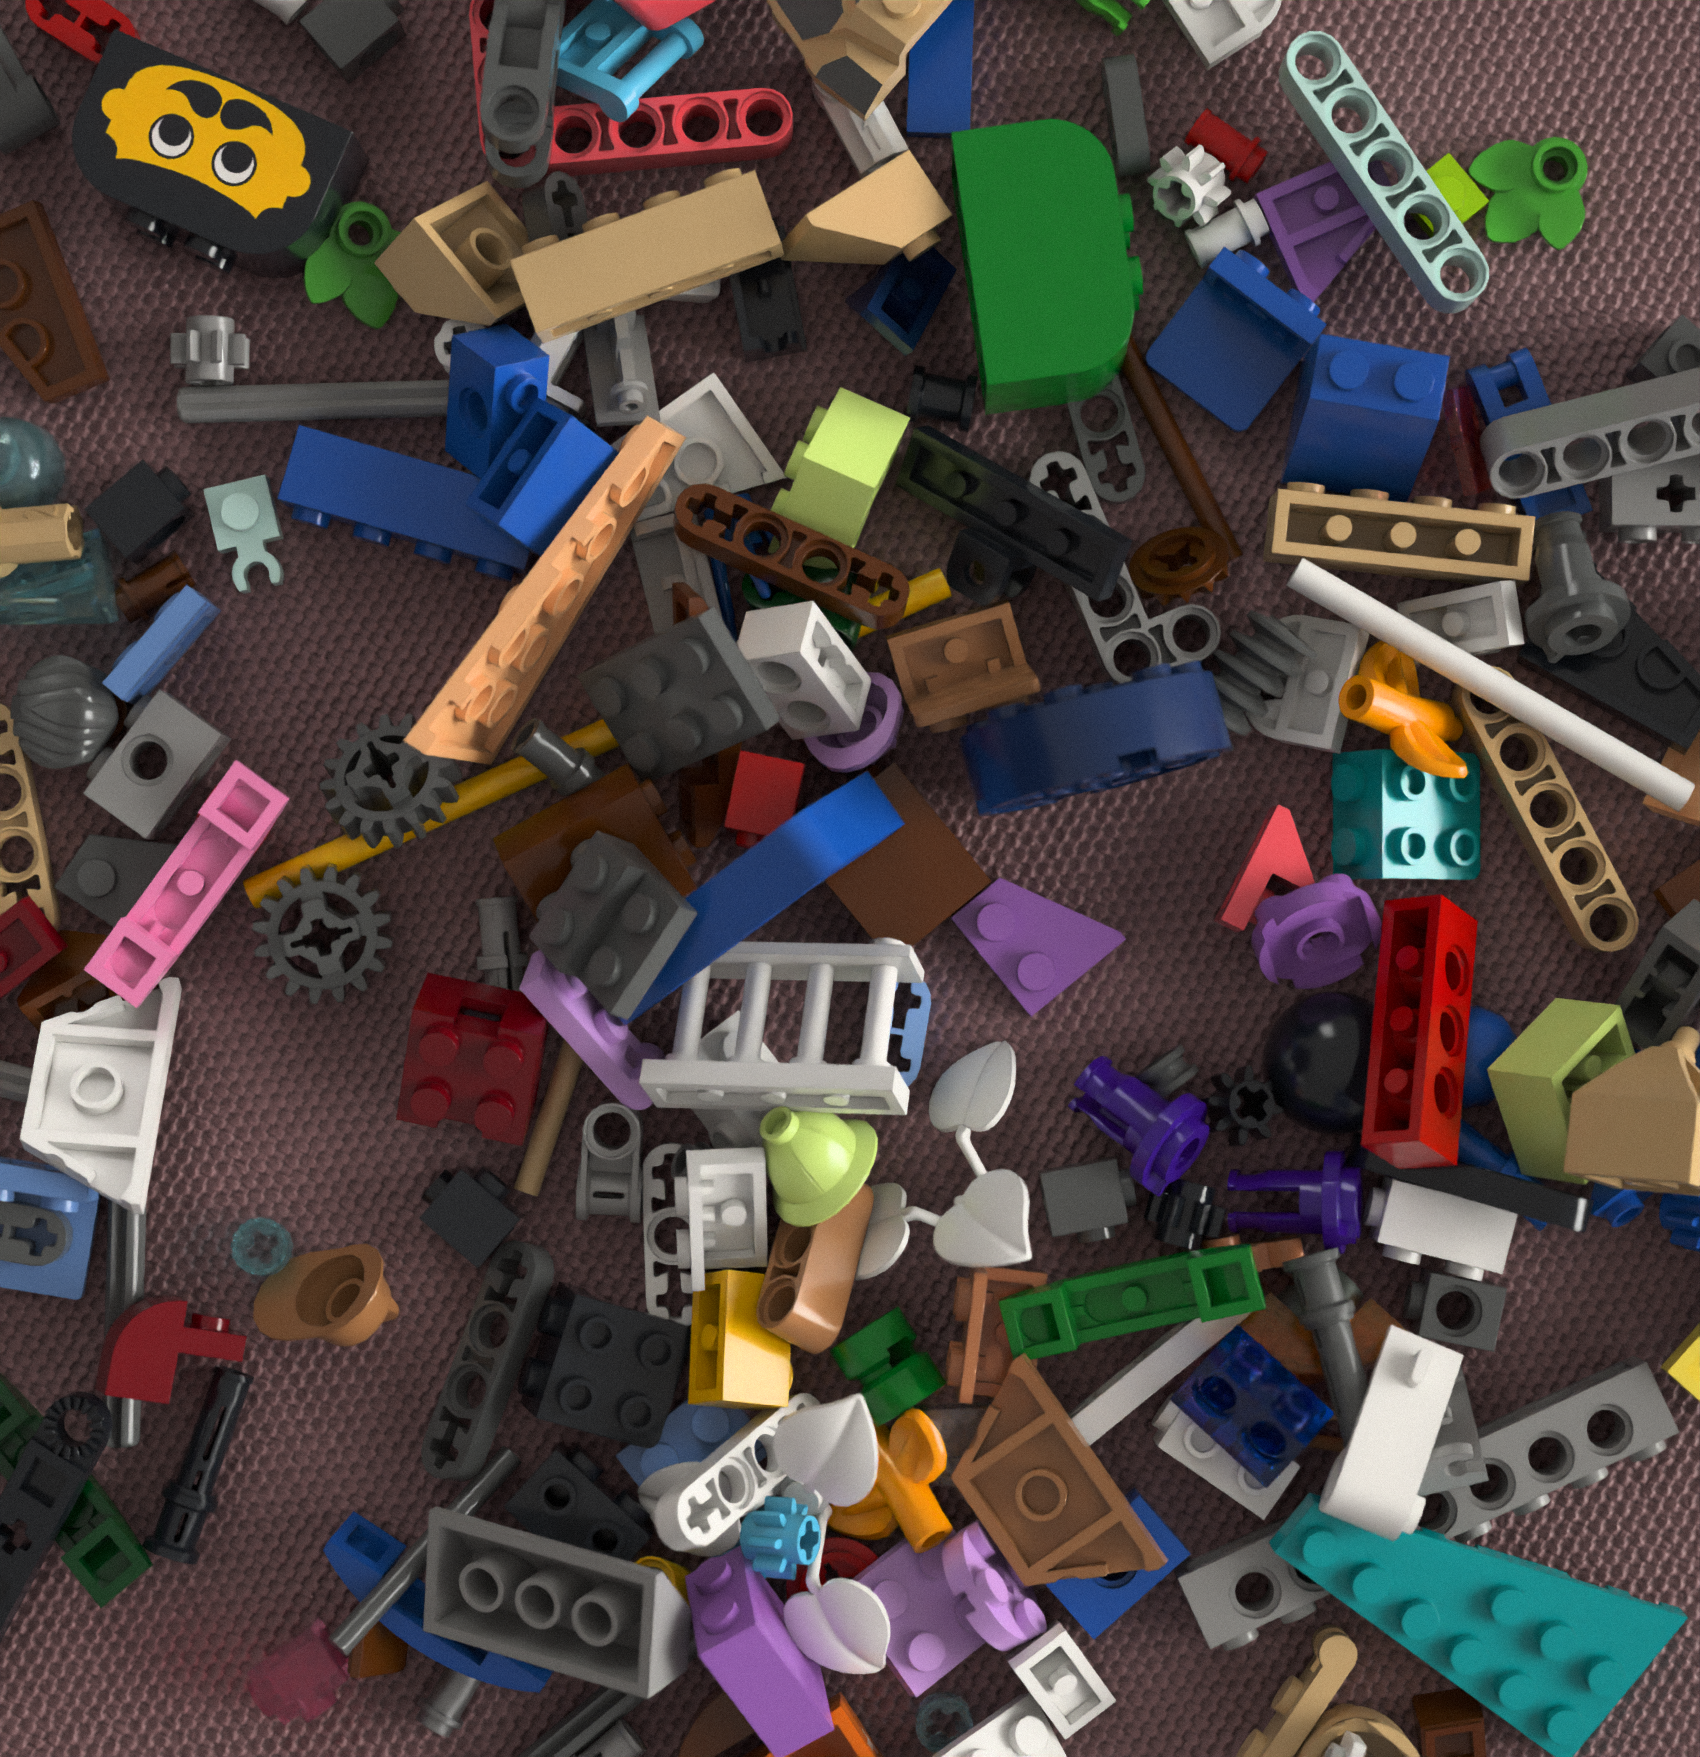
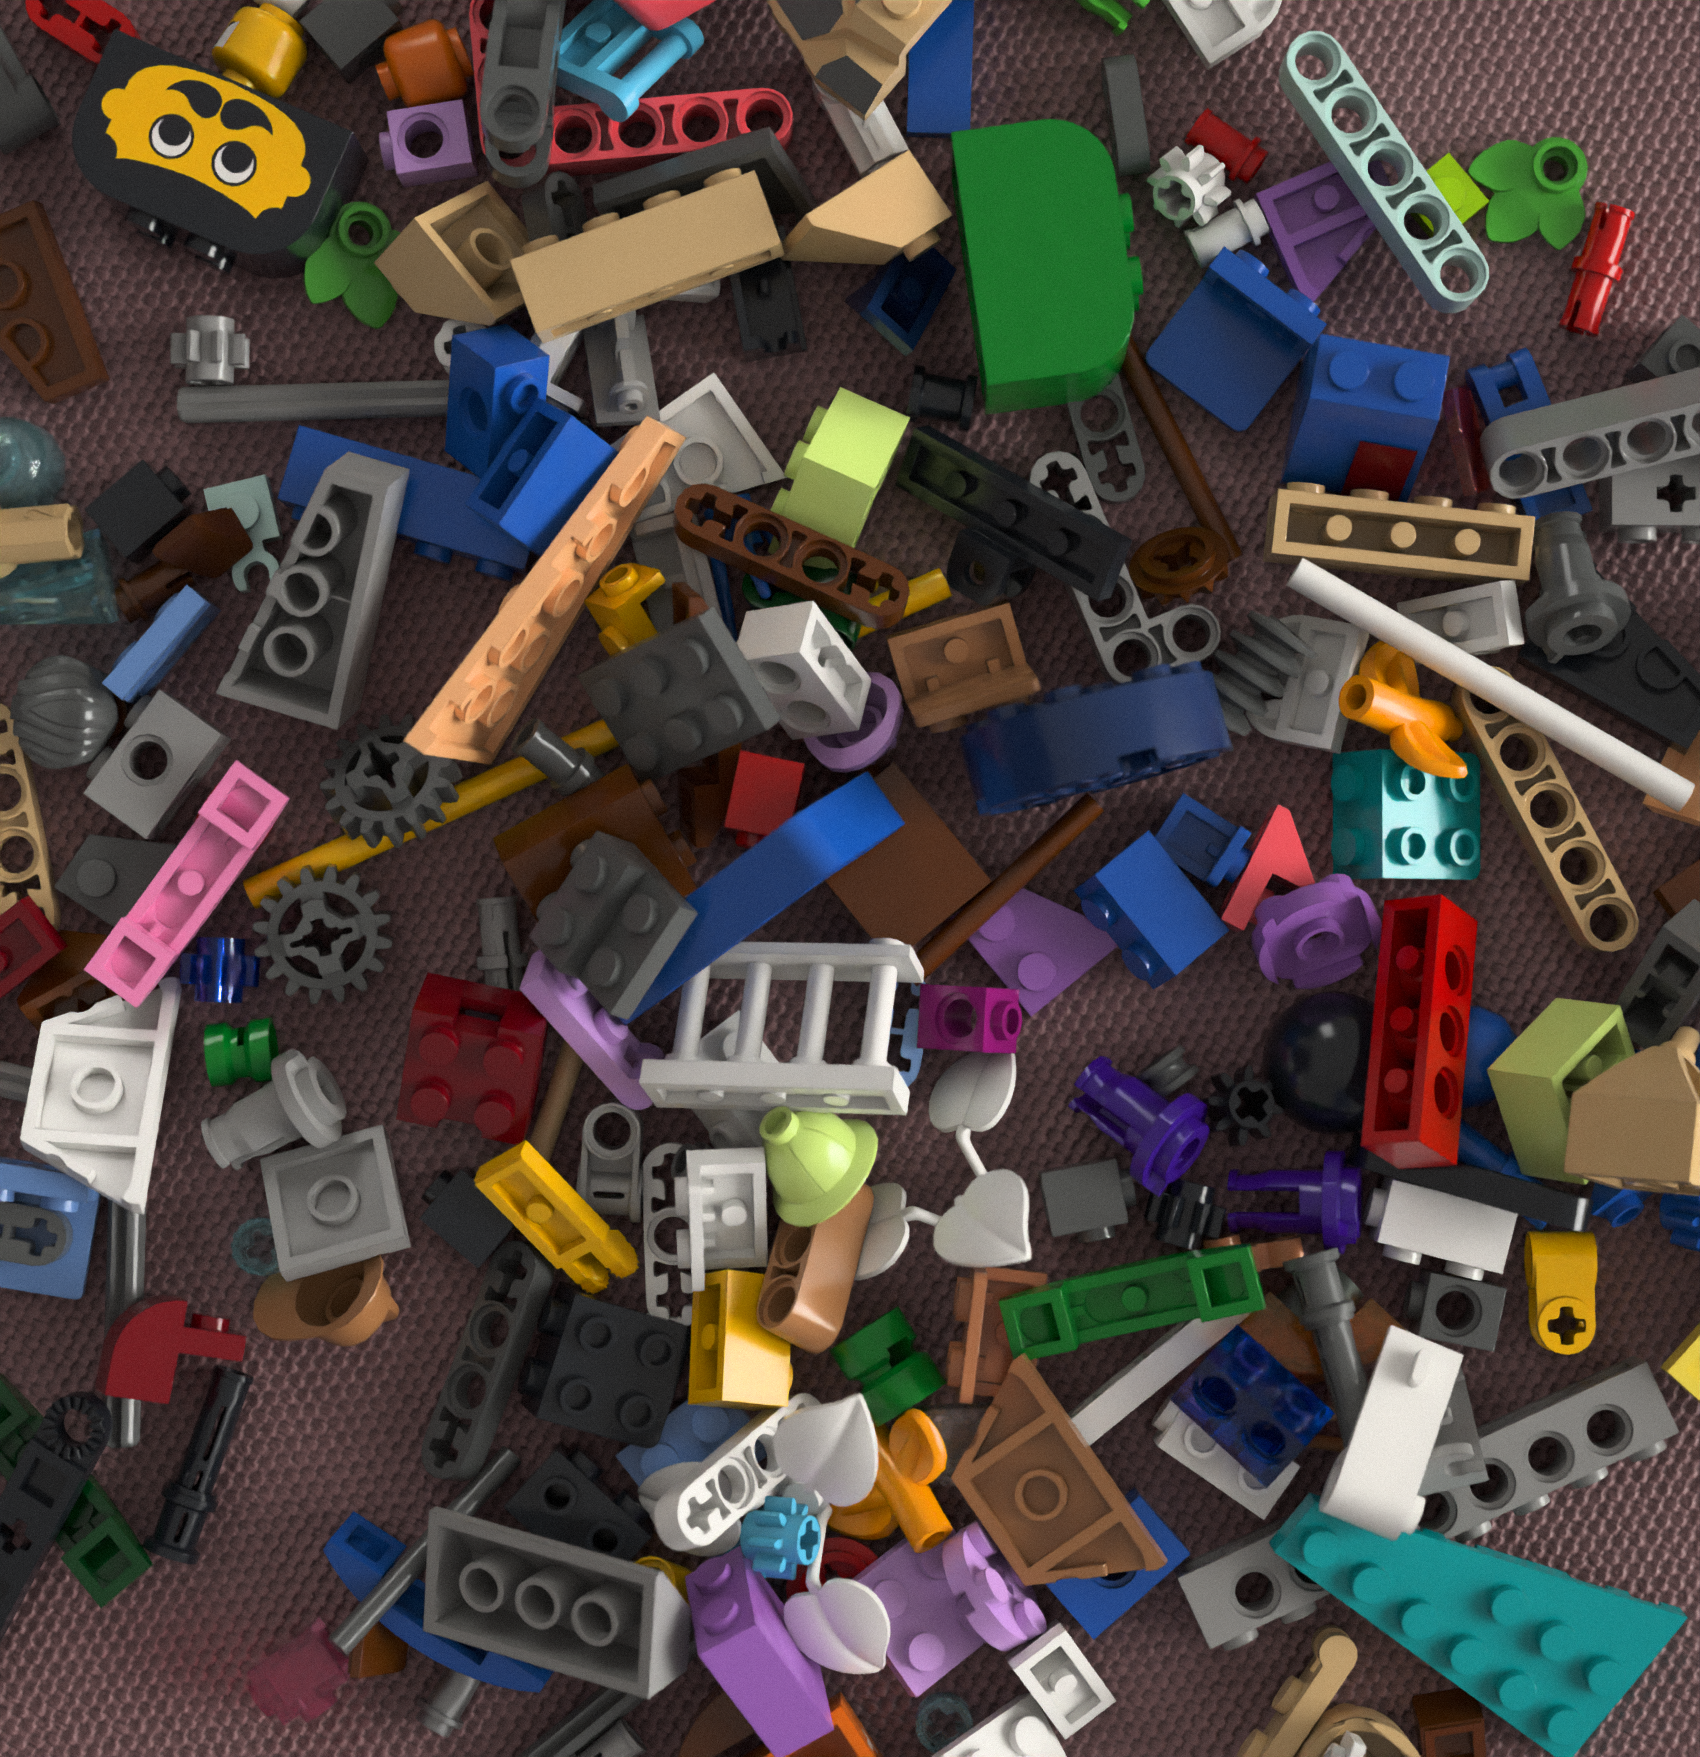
none -> reddish brown slope [152,507,253,578]
none -> clear blue gear [179,937,260,1003]
none -> light grey piece [201,1049,346,1171]
none -> green wheel [204,1018,279,1087]
none -> yellow head [212,3,308,99]
none -> light grey wedge [216,451,410,730]
none -> light grey hinge [260,1124,411,1282]
none -> orange head [375,19,474,108]
none -> lavender brick [379,99,478,187]
none -> yellow hinge [474,1140,639,1294]
none -> yellow bracket [584,563,666,656]
none -> dark grey wing [592,126,817,223]
none -> reddish brown bar [914,793,1104,987]
none -> magenta brick [917,984,1022,1053]
none -> blue brick [1073,830,1229,990]
none -> blue bracket [1154,793,1253,888]
none -> dark red sticker [1340,441,1417,502]
none -> yellow piece [1524,1231,1597,1355]
none -> red pin [1558,202,1635,337]

